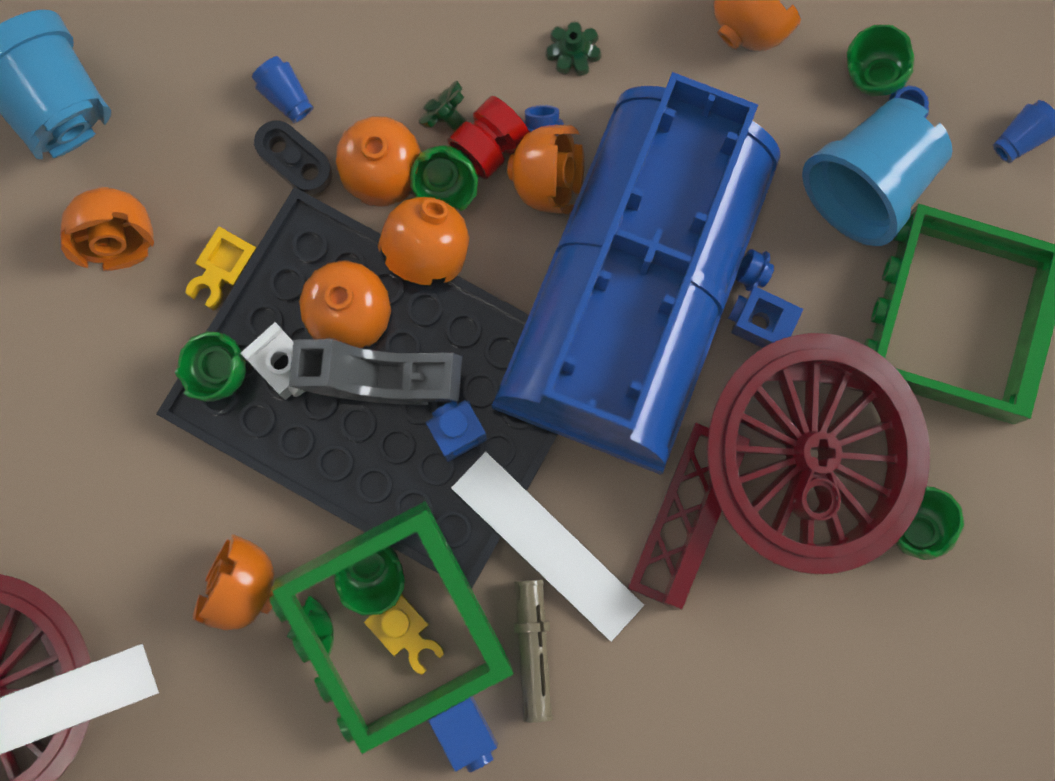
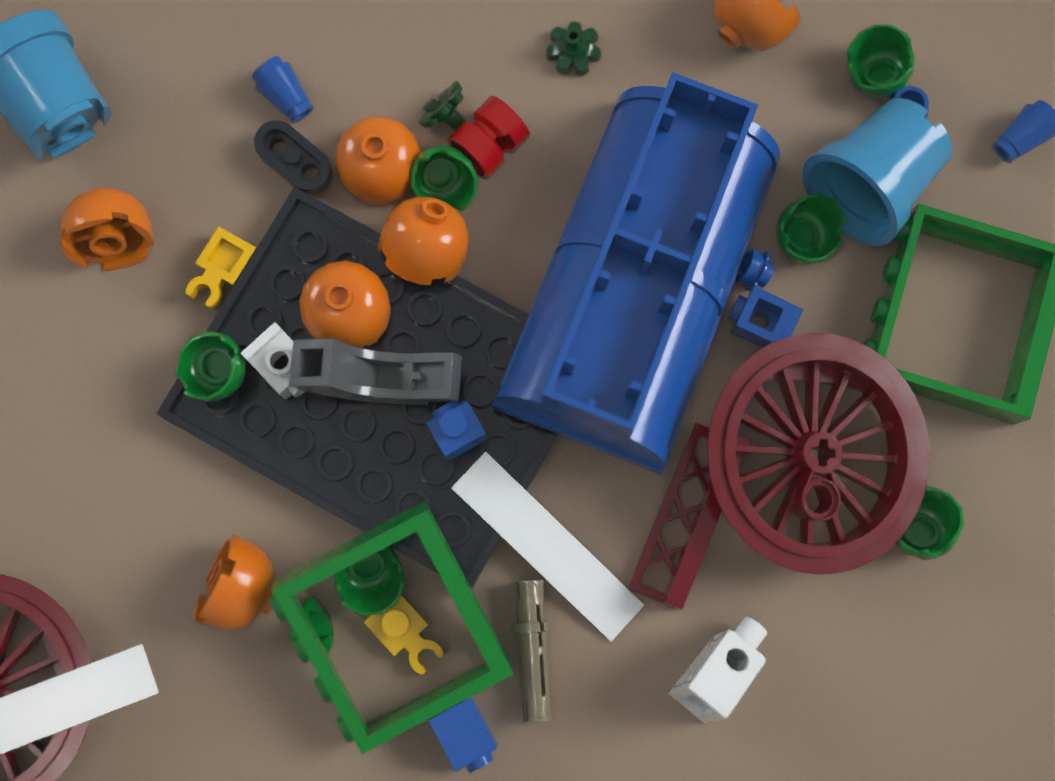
orange cylinder [507,125,584,215] -> none
blue plate [523,105,564,132] -> none
none -> white torso [668,616,768,723]
none -> green hair [776,193,846,265]

